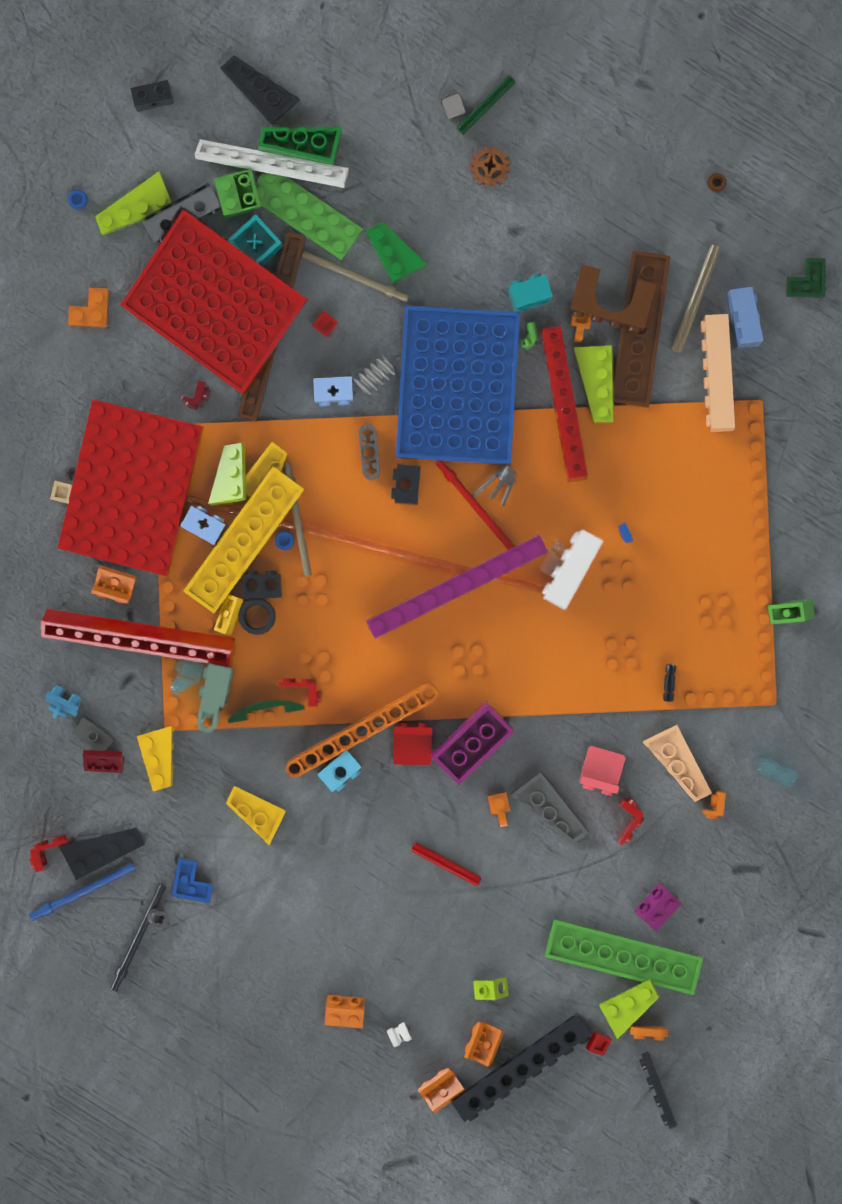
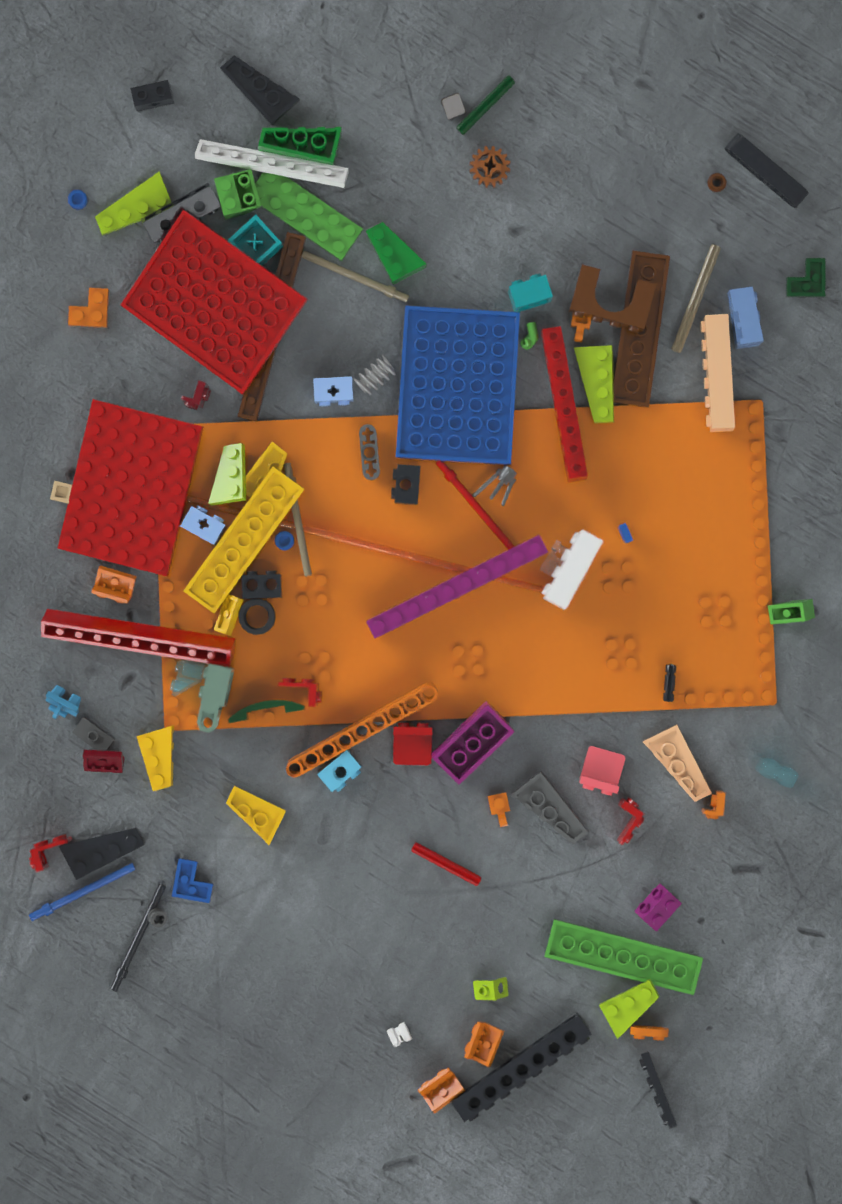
red plate [312,311,339,338] -> none
orange bracket [325,995,365,1029] -> none
red plate [585,1031,612,1056] -> none
none -> black beam [725,133,809,208]

